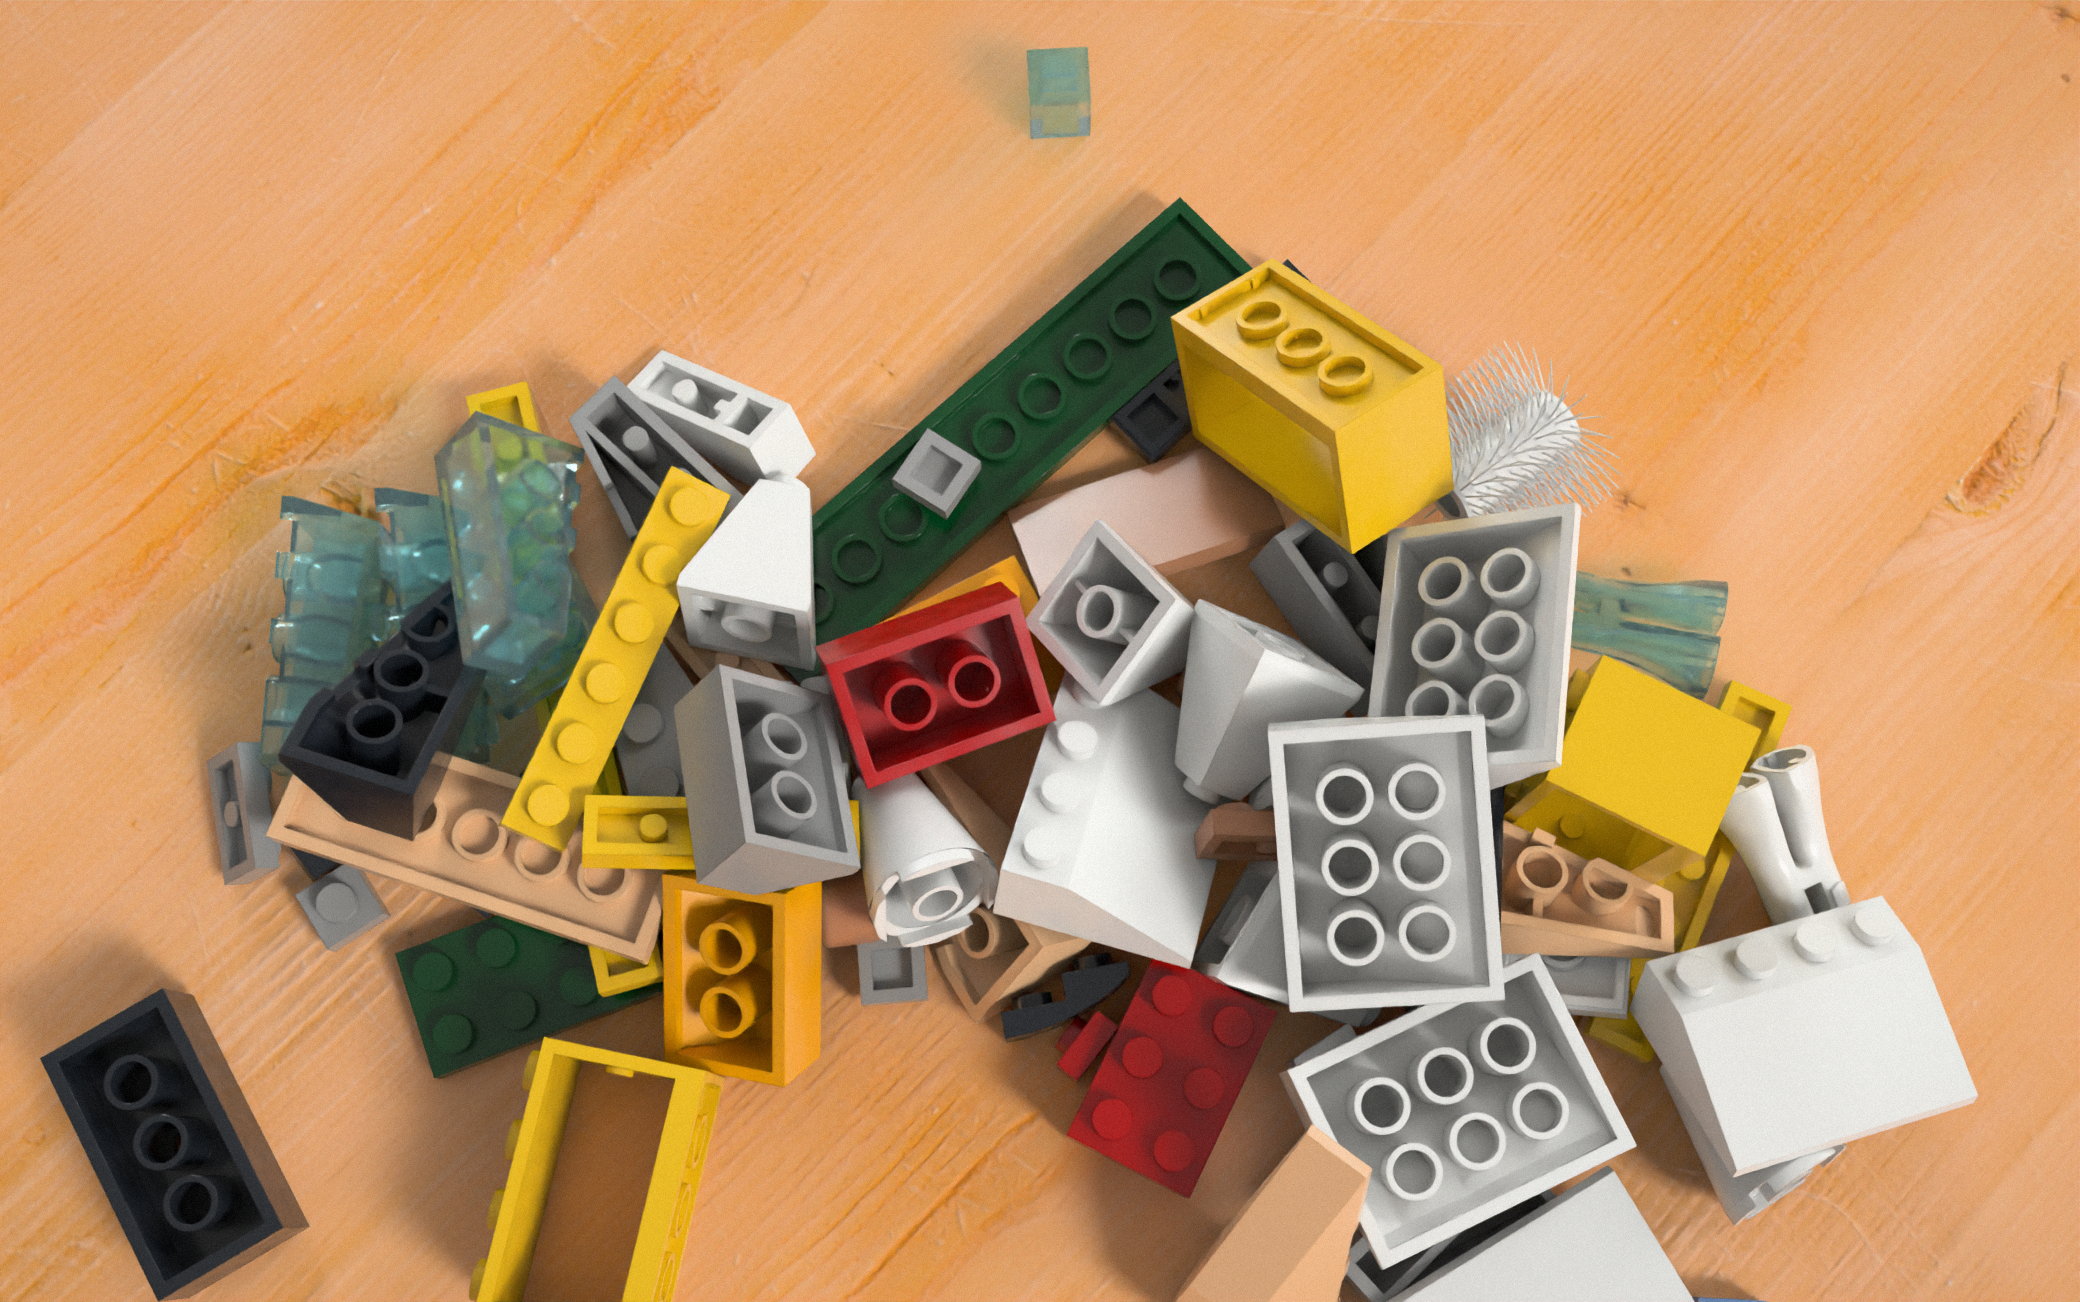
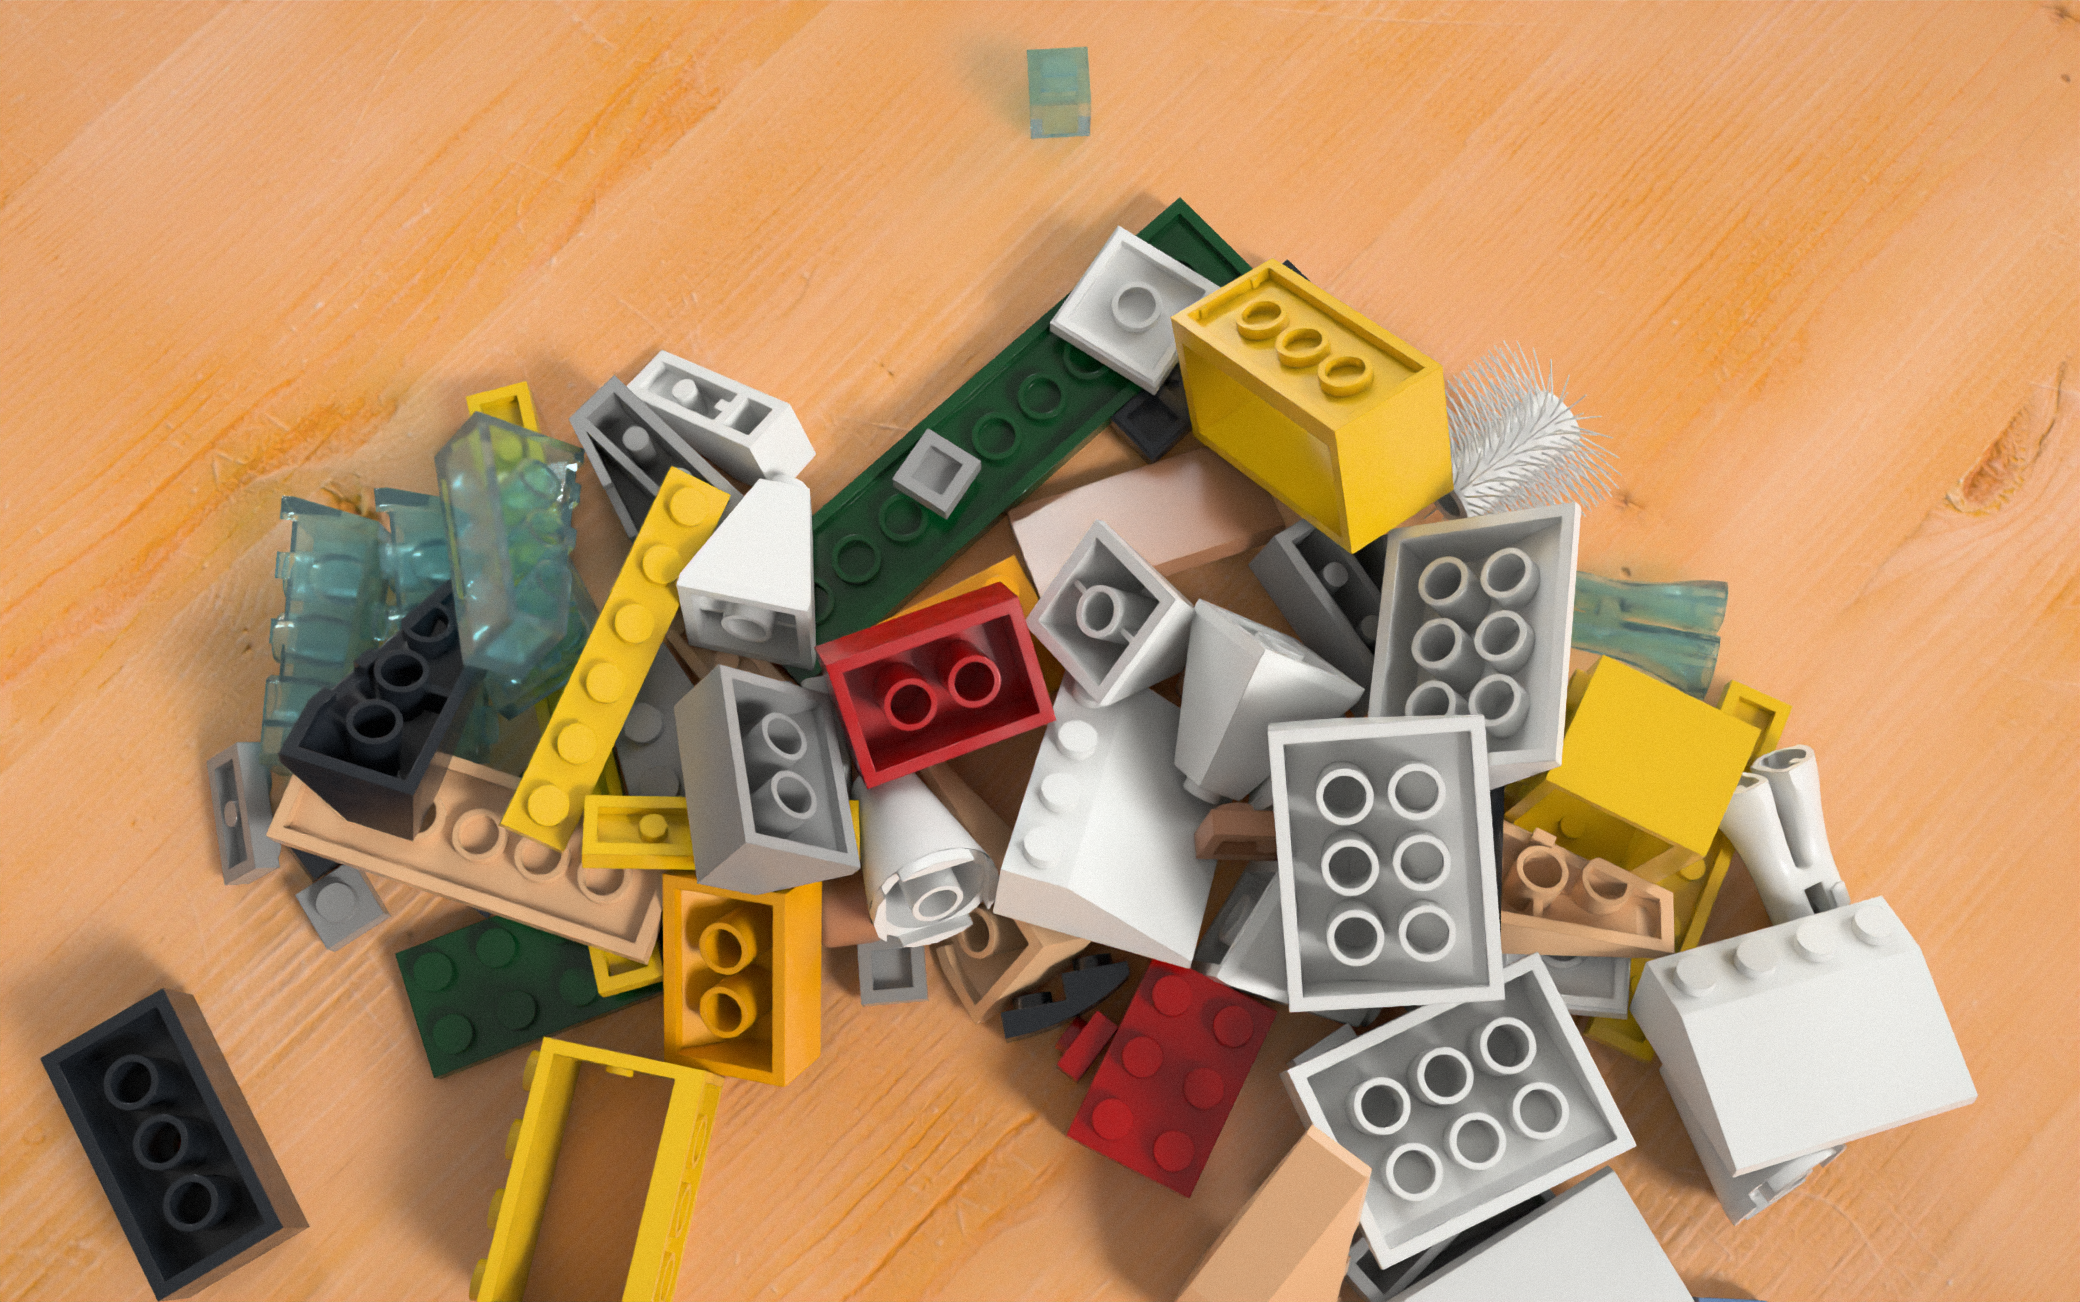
none -> white plate [1050,225,1221,395]

